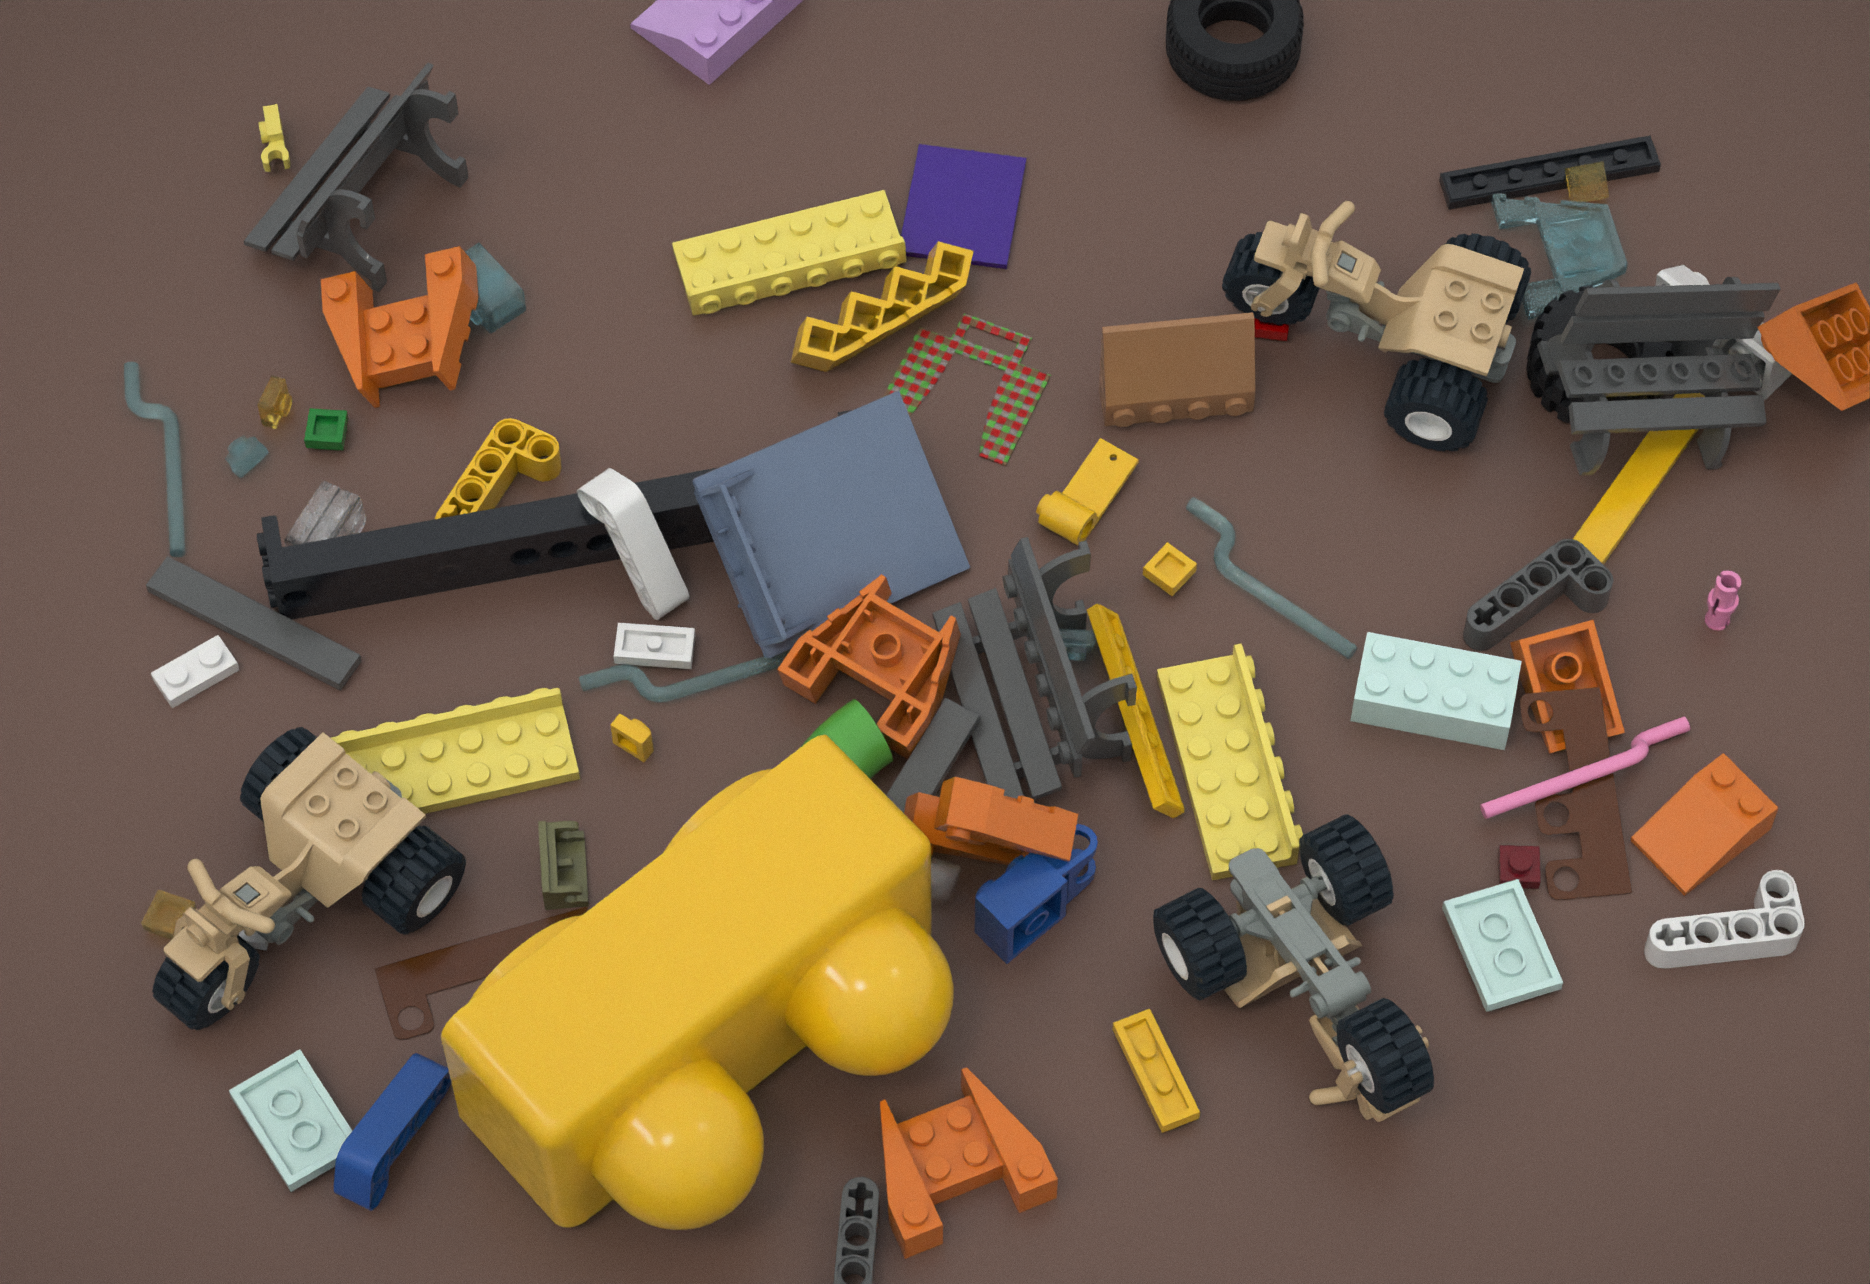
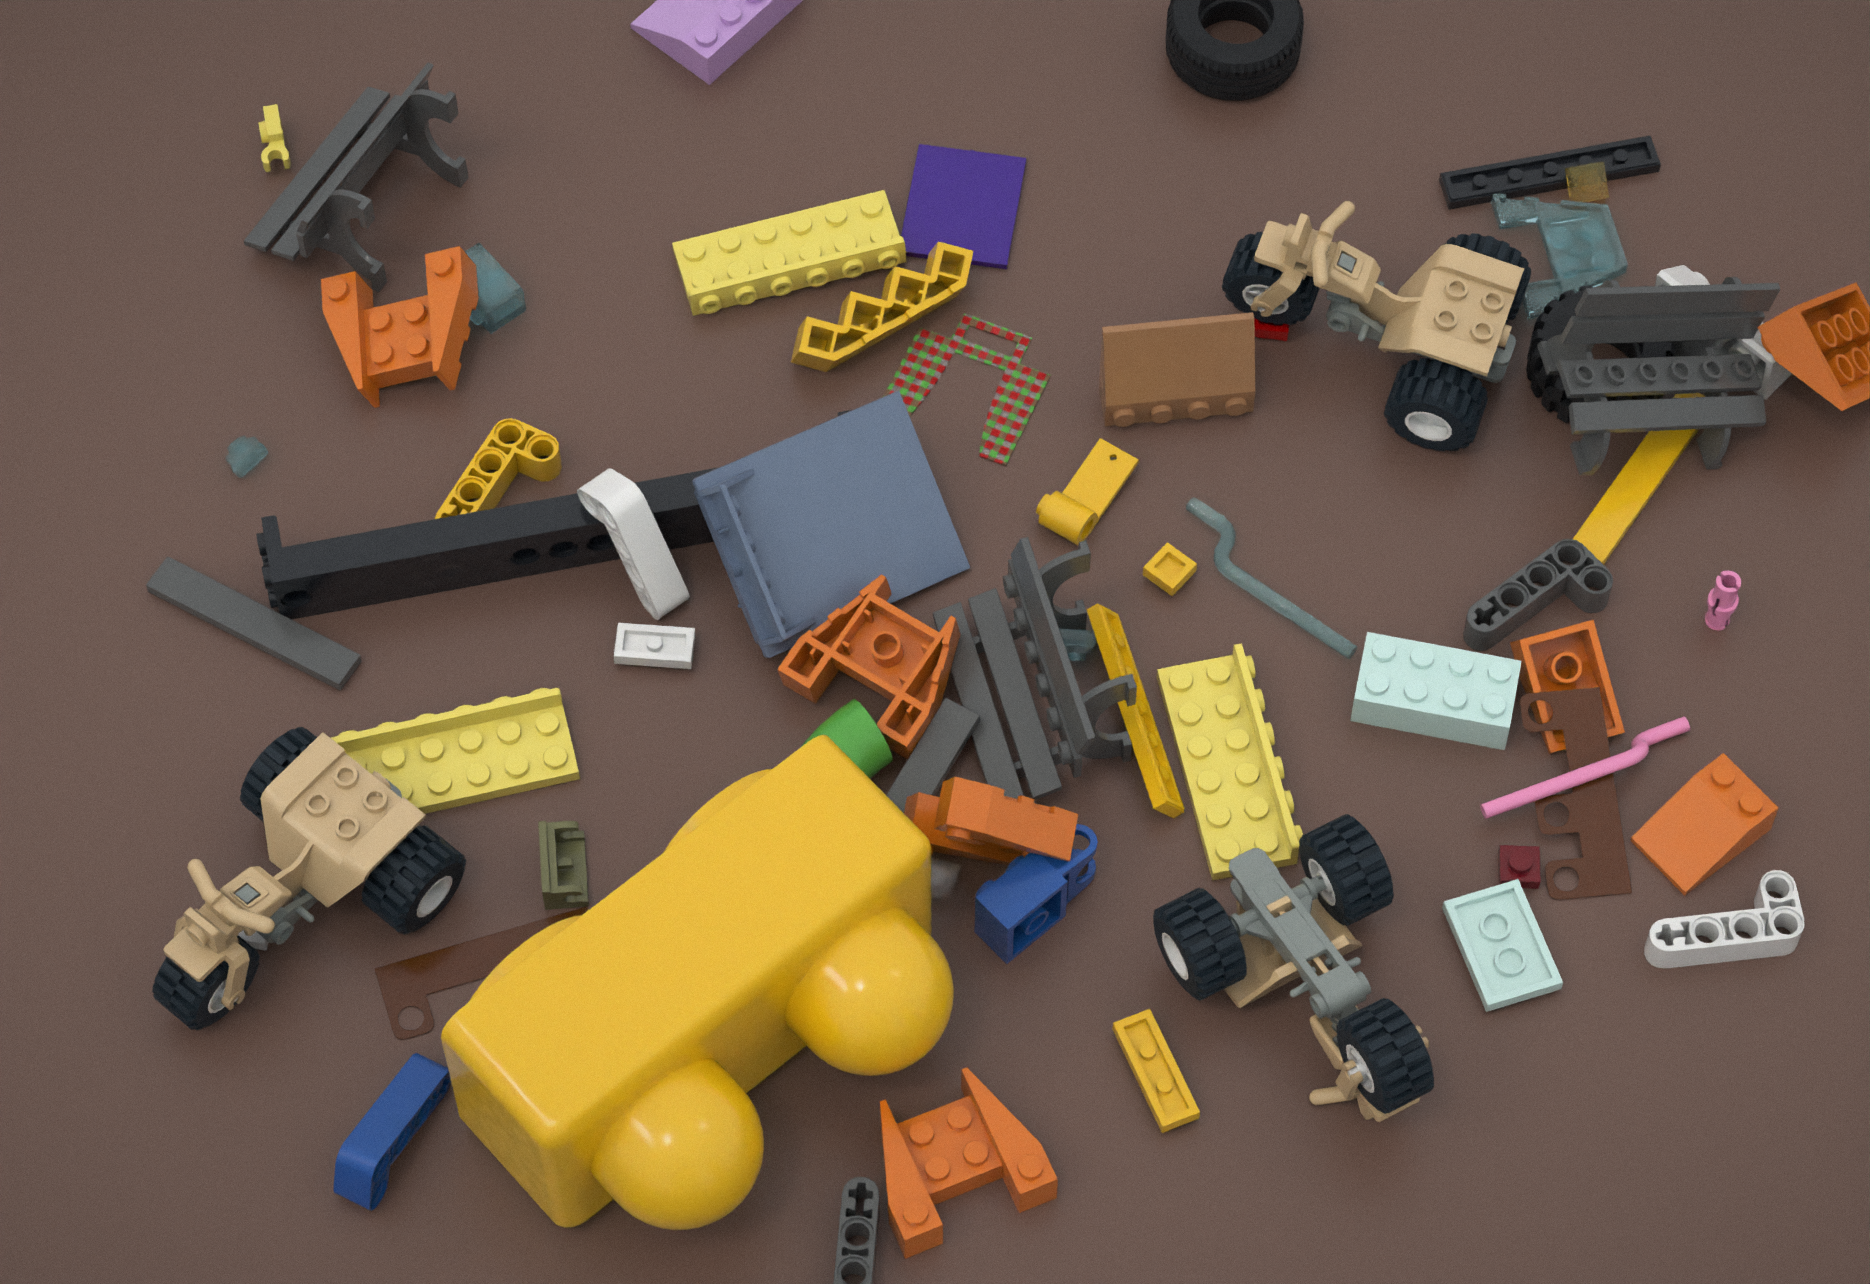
clear light blue piece [124,362,185,557] -> none
clear yellow plate [141,889,197,940] -> none
white plate [151,635,239,708] -> none
light aqua plate [229,1049,352,1192] -> none
clear yellow plate [257,375,292,429] -> none
clear brick [284,481,367,547] -> none
green plate [304,408,349,450] -> none
clear light blue piece [578,648,792,702] -> none
yellow plate [610,714,654,762] -> none

